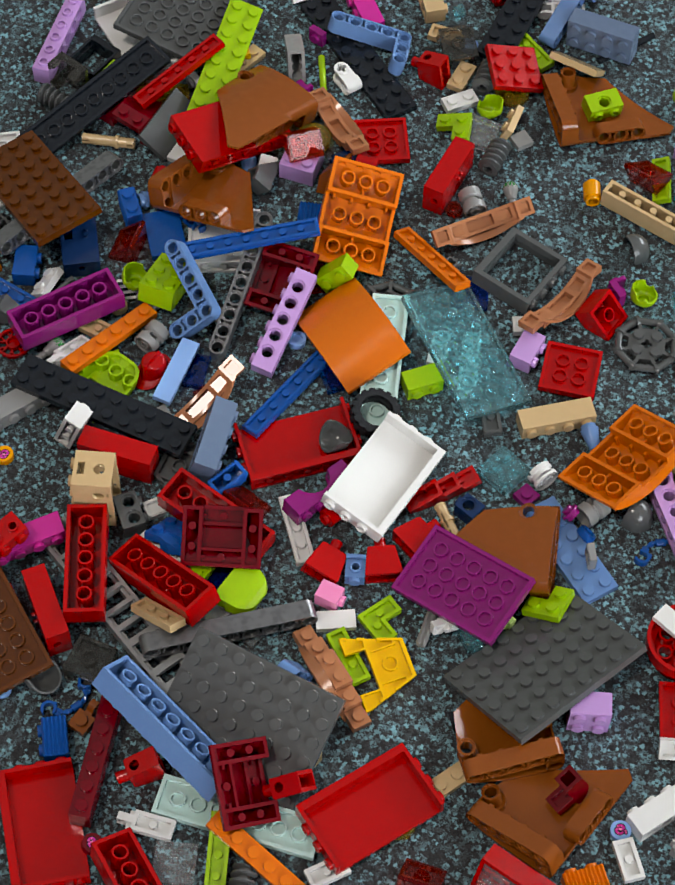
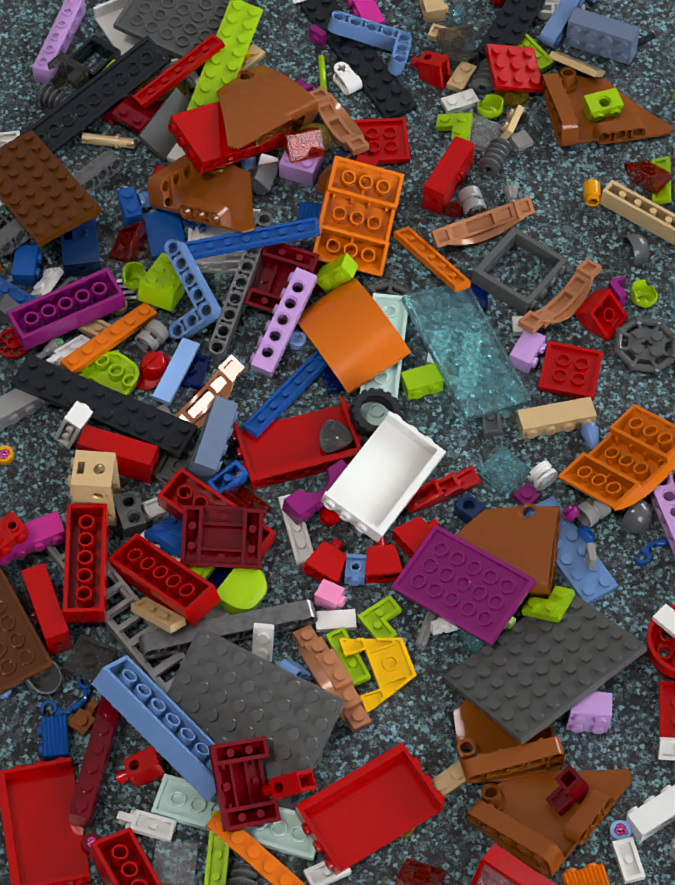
light grey slope [284,33,306,82] -> none
tan pin [434,502,459,535] -> none
none -> white plate [252,623,274,662]

